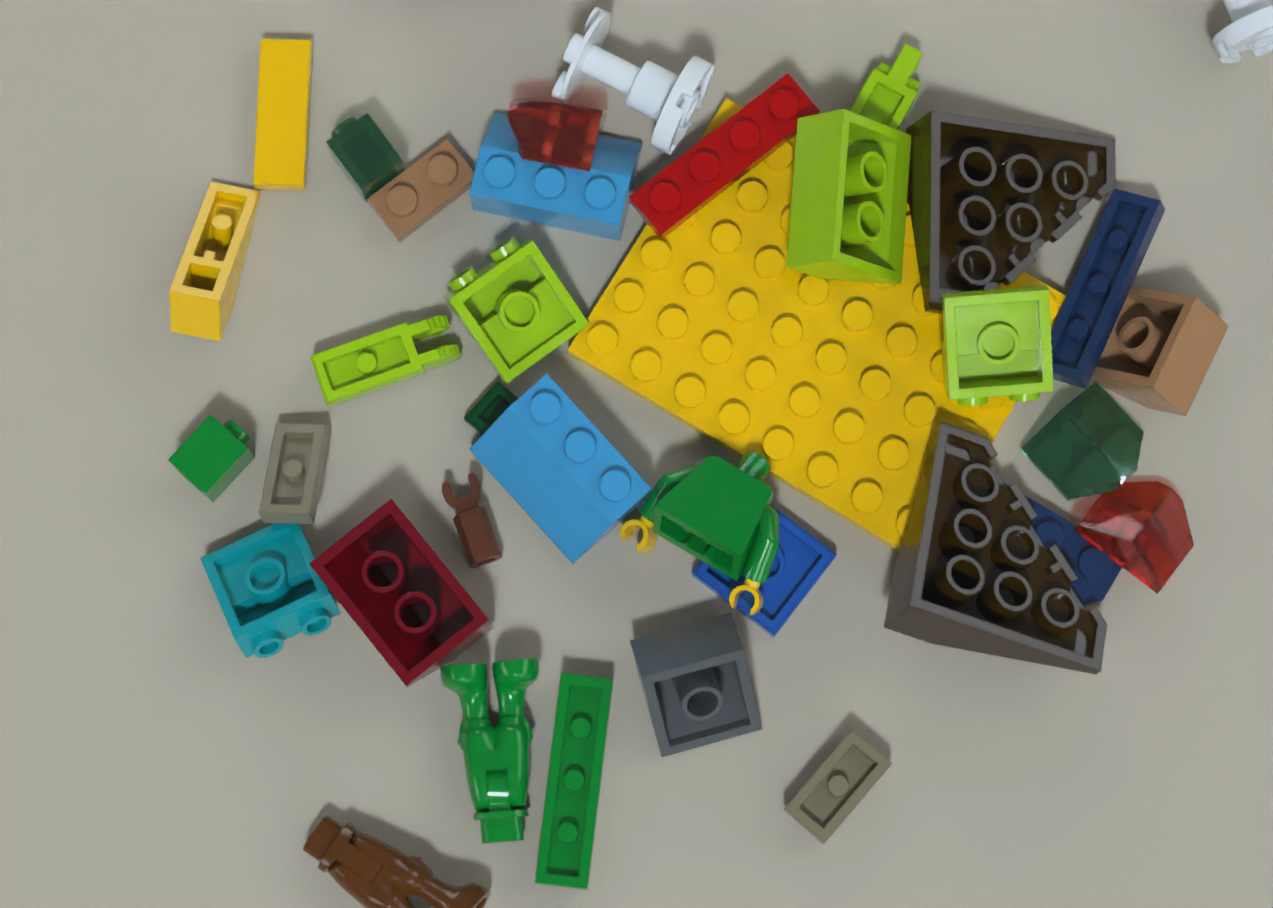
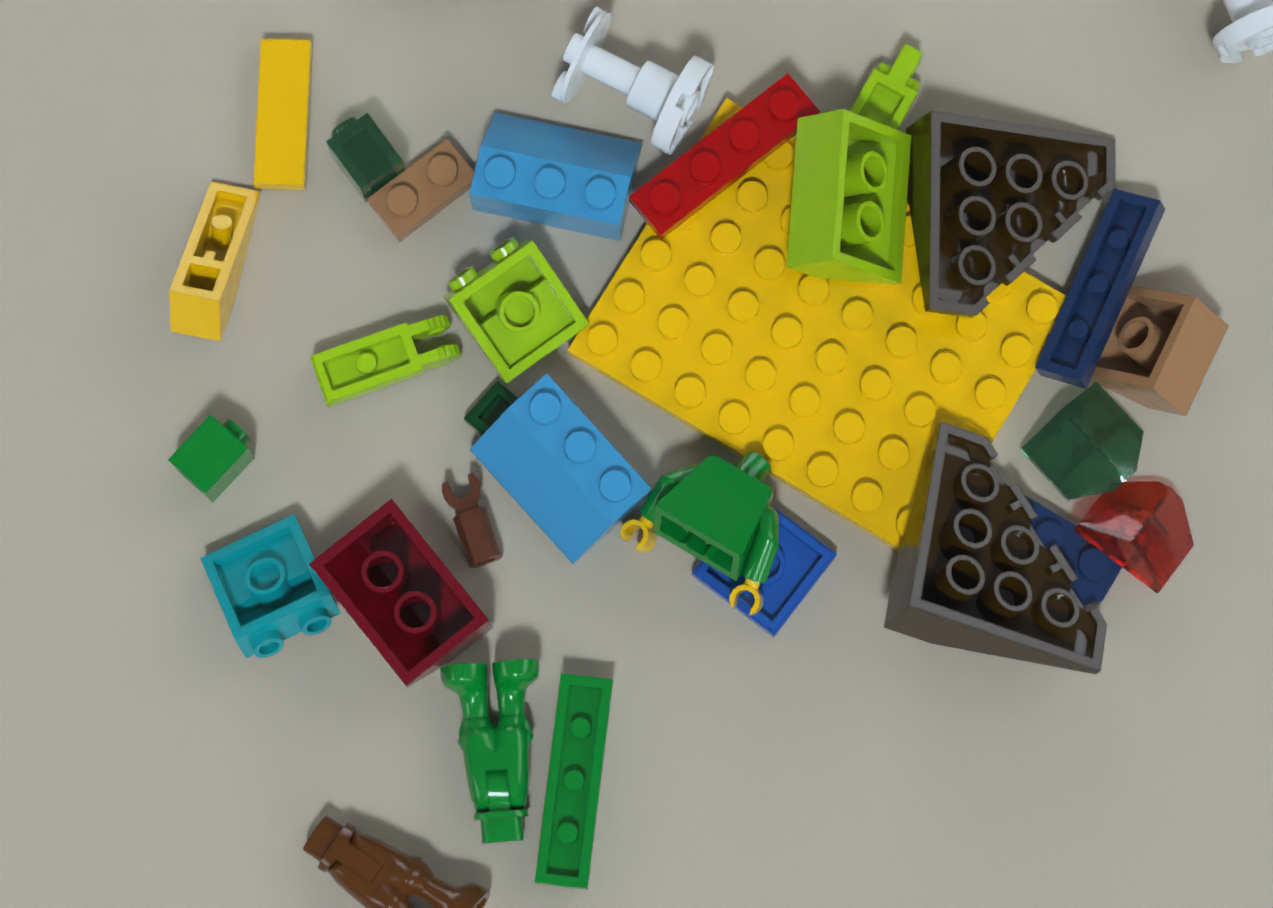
dark tan plate [259,423,330,524] -> none
clear red slope [507,98,607,171] -> none
dark grey slope [630,612,762,757] -> none
dark tan plate [783,729,892,845] -> none
lime plate [942,285,1054,406] -> none

